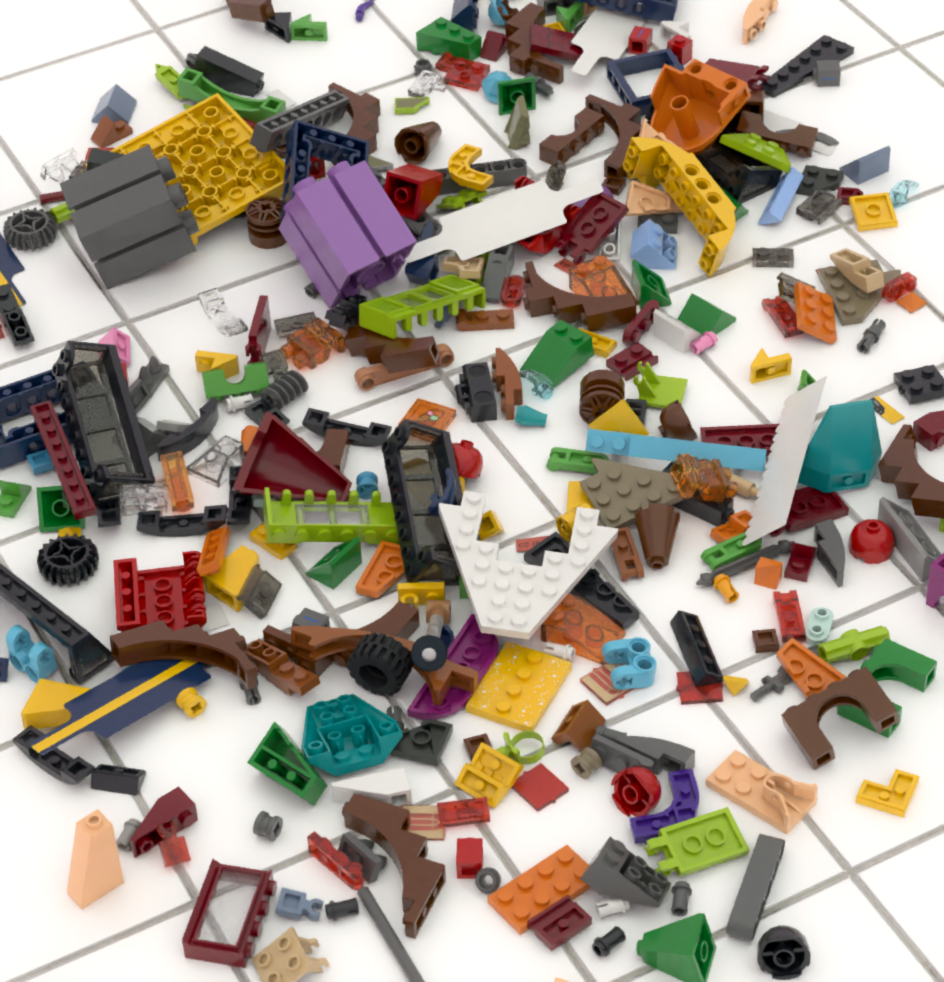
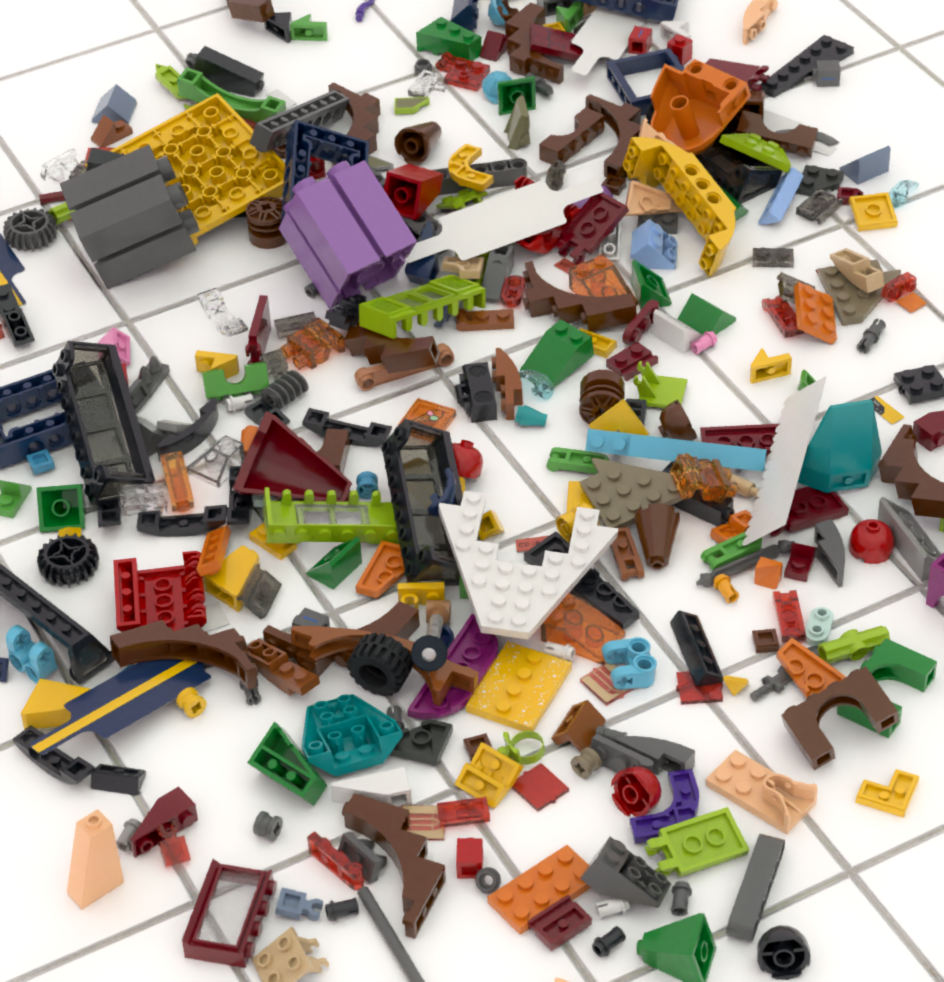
dark red tile [30,400,97,520] -> none

